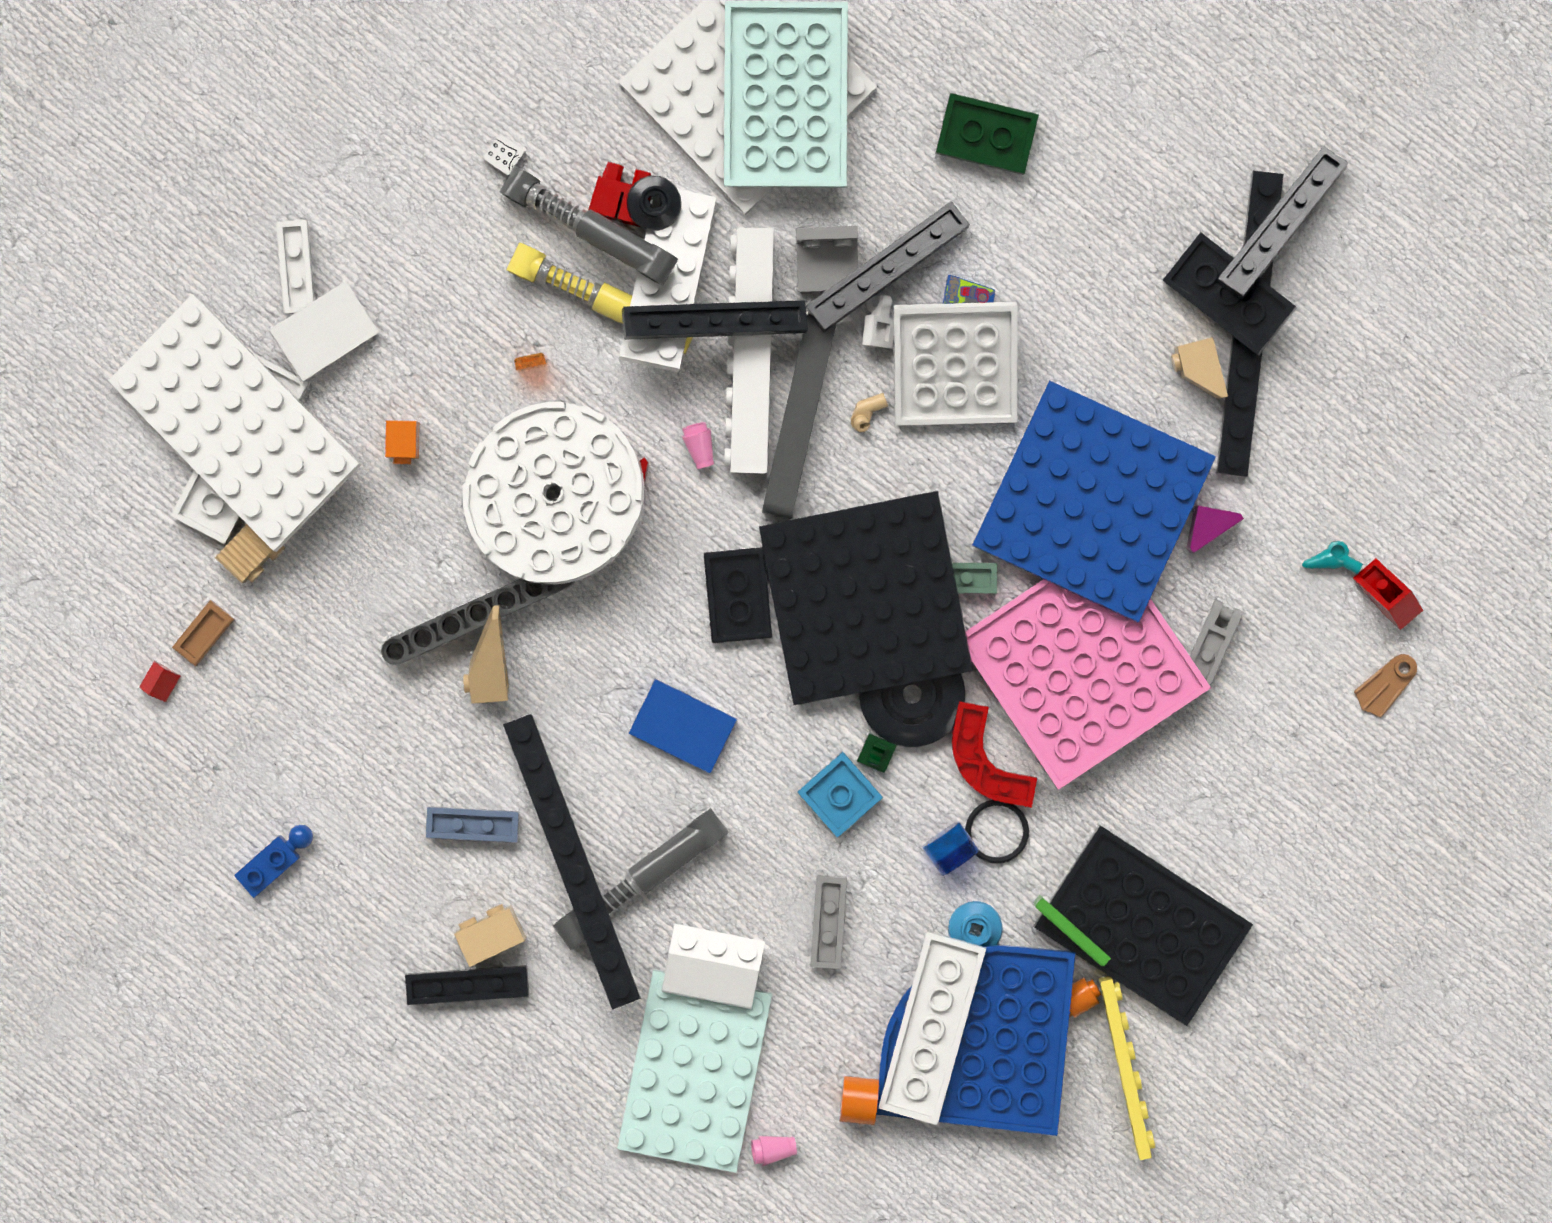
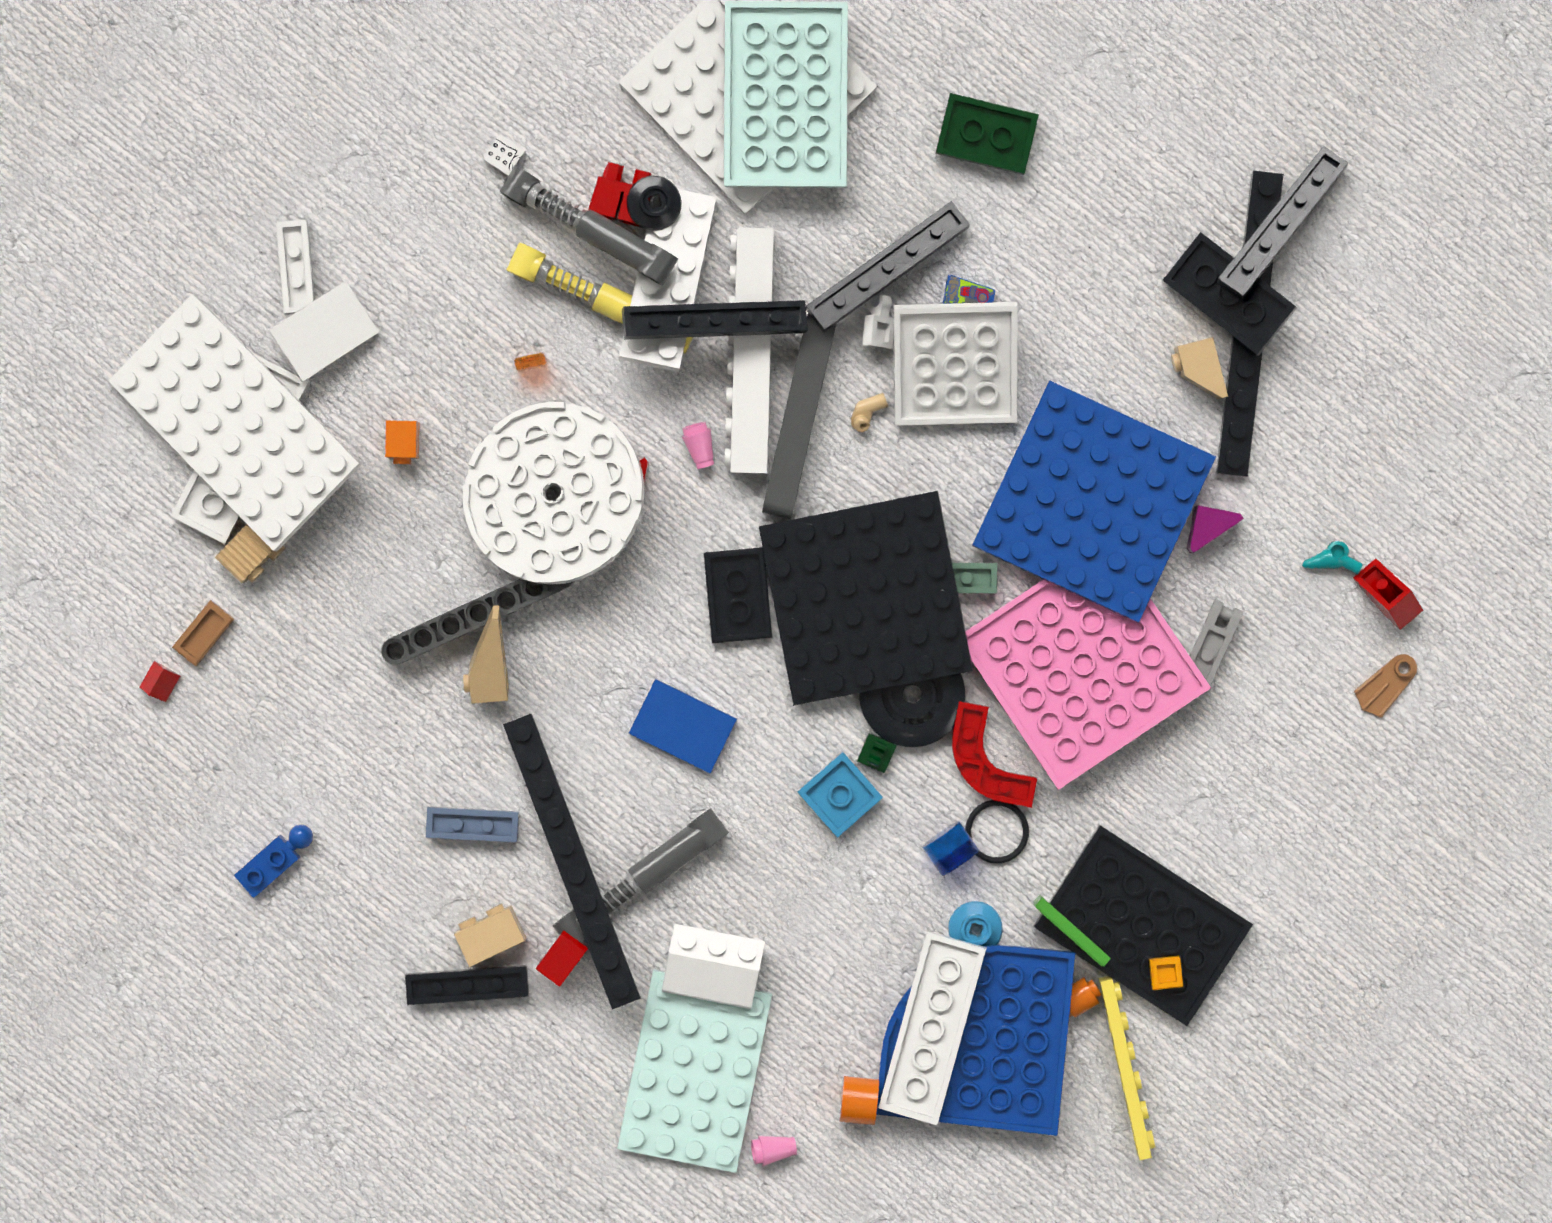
light grey bracket [796,226,858,292] -> none
light grey plate [810,875,847,969] -> none
none -> red slope [535,930,588,987]
none -> light orange tile [1149,956,1183,990]

